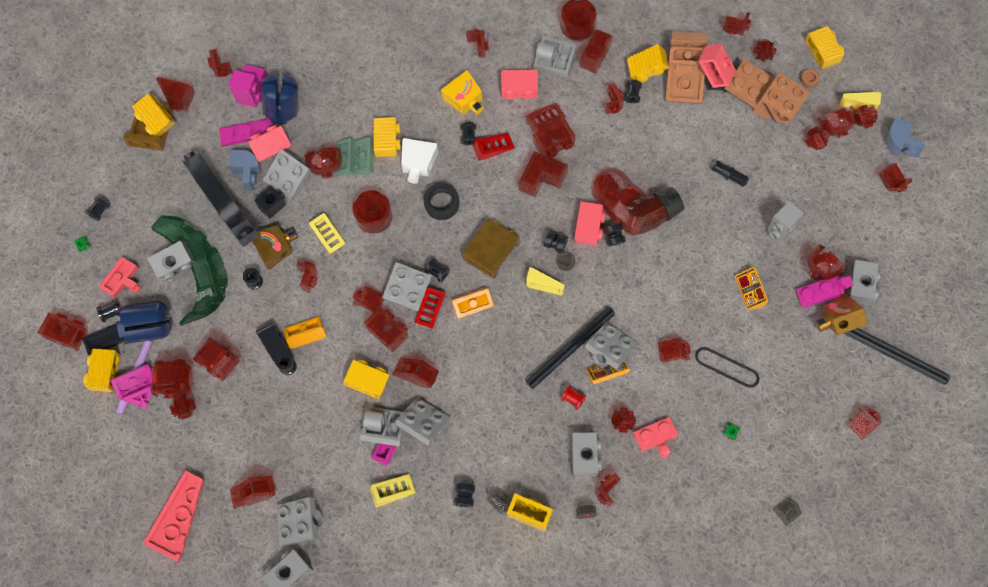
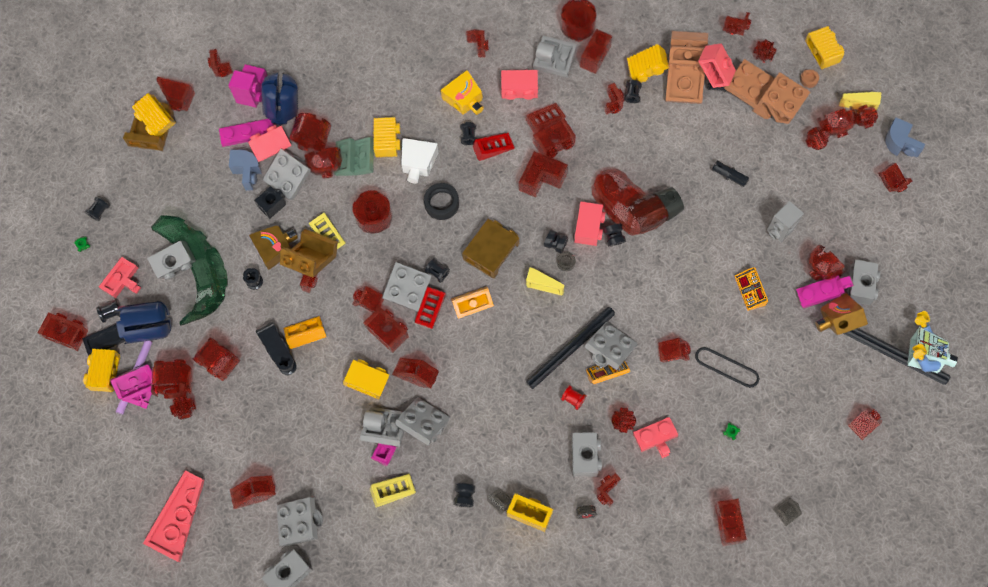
black arch [182,150,260,247] -> none
none -> pearl gold panel [280,229,338,278]
none -> clear red brick [290,113,331,152]
none -> clear red brick [714,499,747,546]
none -> torso [908,311,958,373]

